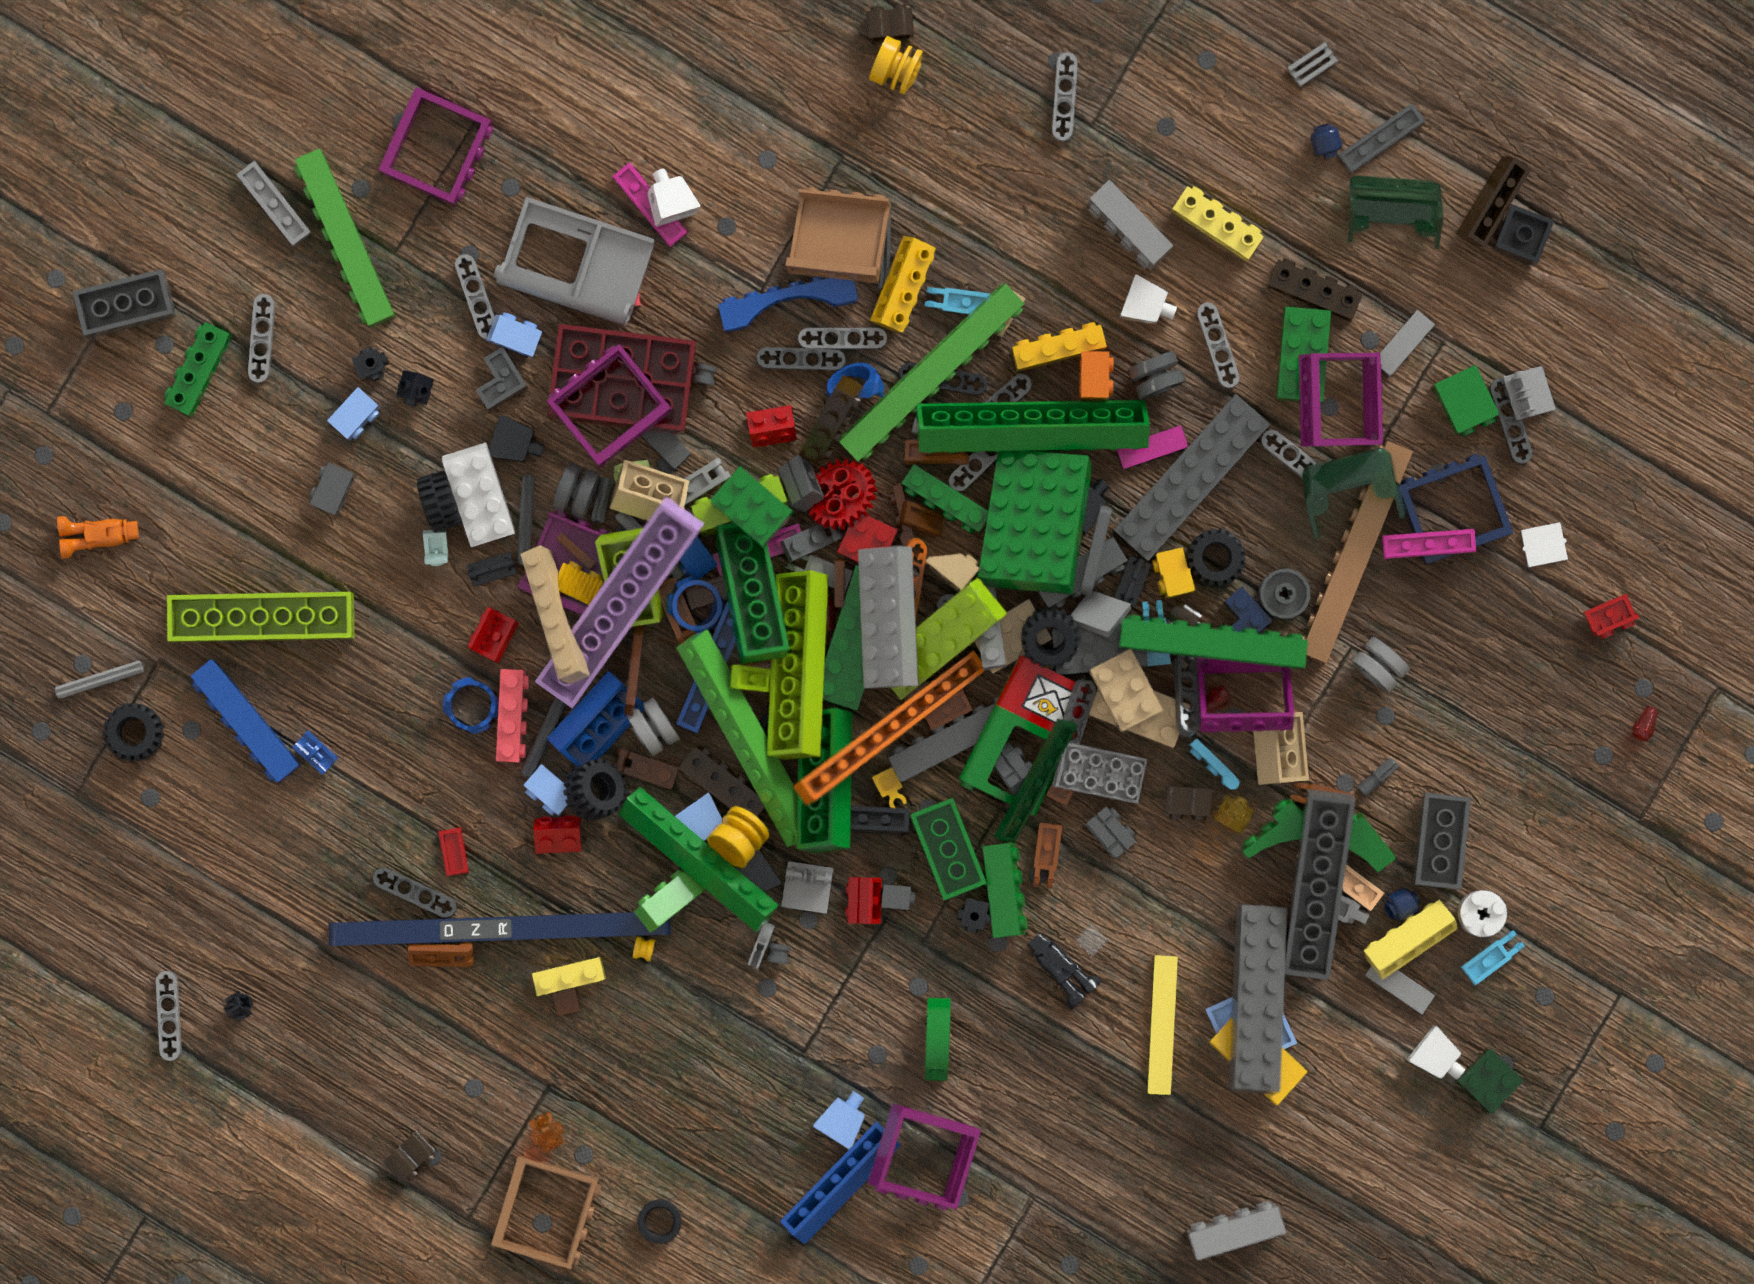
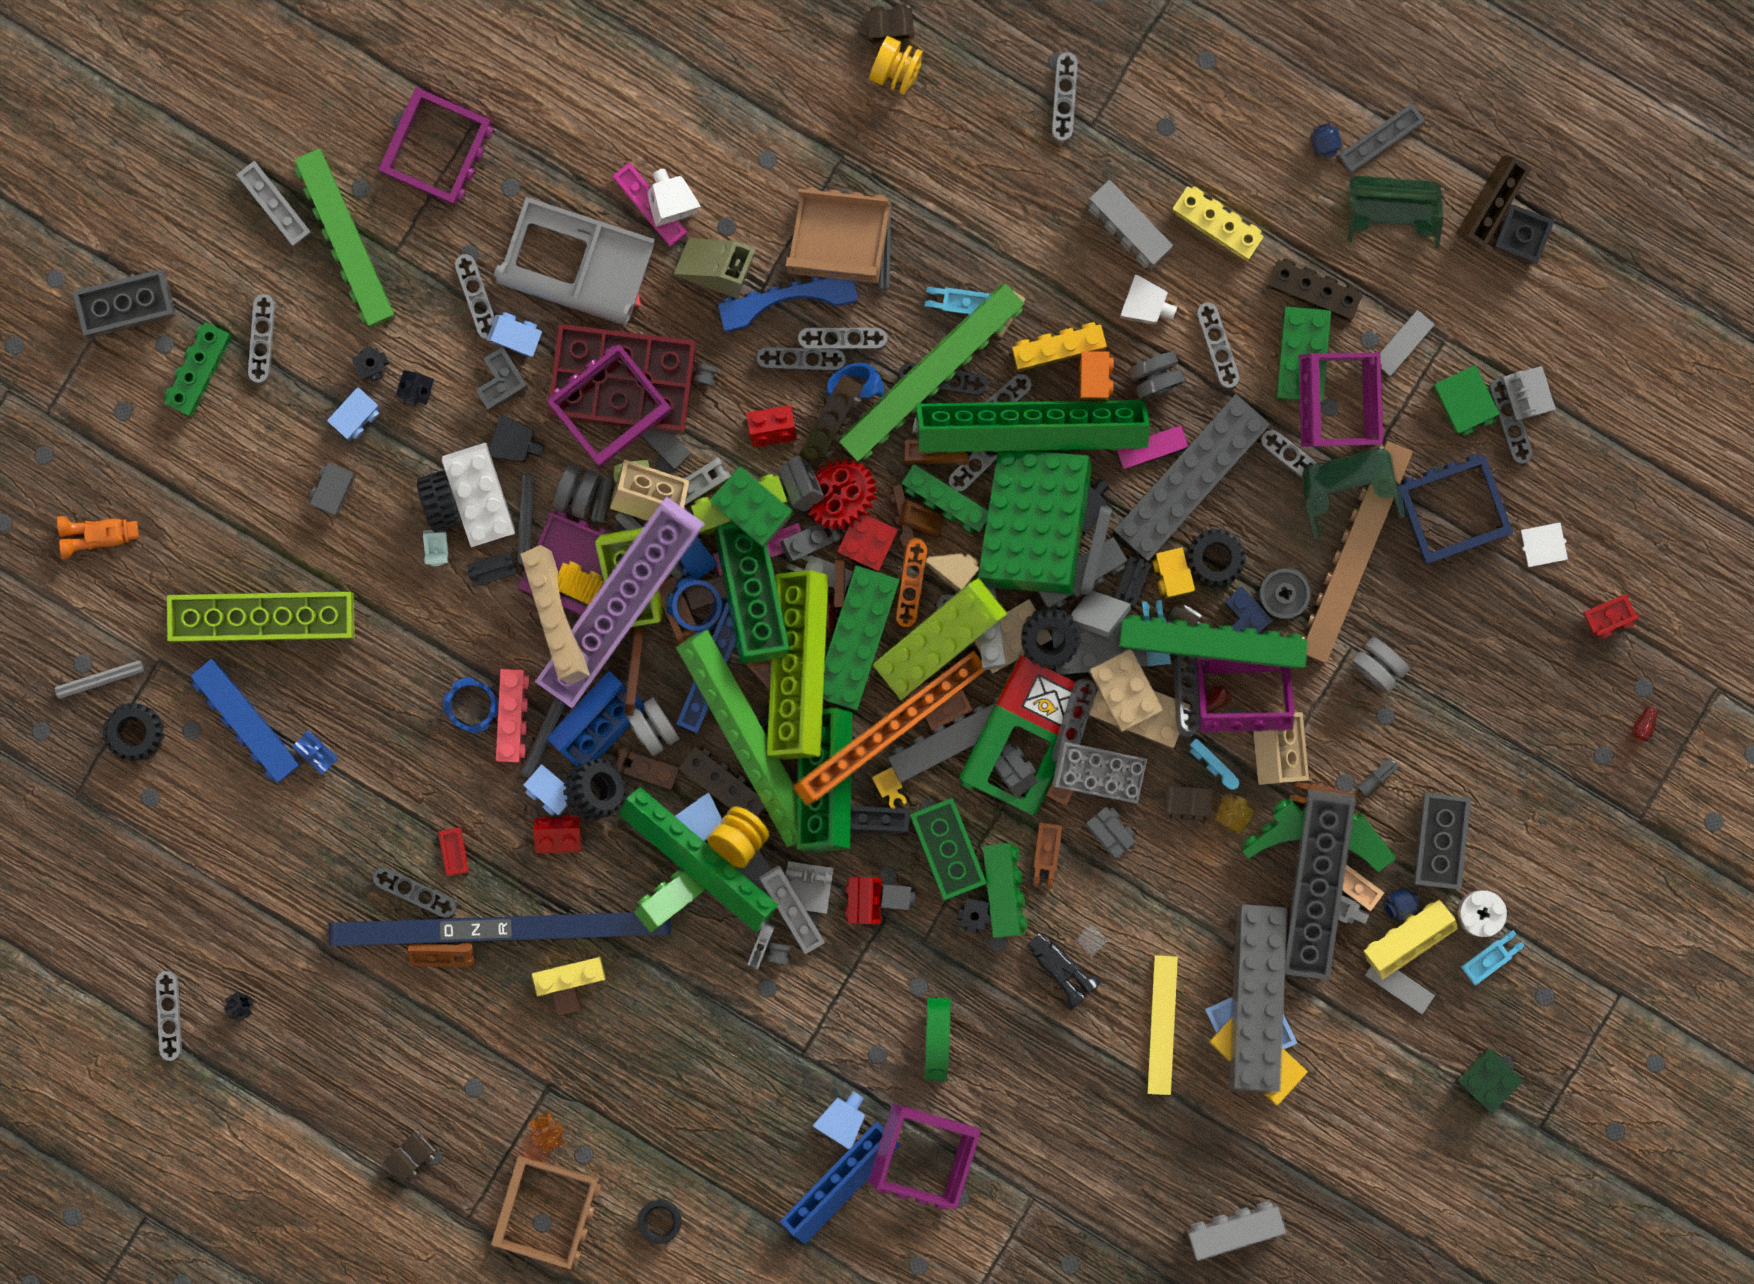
red bracket [468,607,519,663] -> none
reddish brown tile [557,532,597,570] -> none
yellow wheel [632,936,655,962] -> none
lime plate [730,665,771,693] -> none
light grey brick [858,546,918,688] -> none
yellow brick [870,236,936,333] -> none
dark green tile [994,718,1078,843] -> none
light grey tile [1287,42,1338,87] -> none
dark pink tile [1382,529,1476,559] -> none
white torso [1406,1025,1465,1080] -> none
none -> olive slope [673,238,756,299]
none -> light grey plate [759,866,825,954]

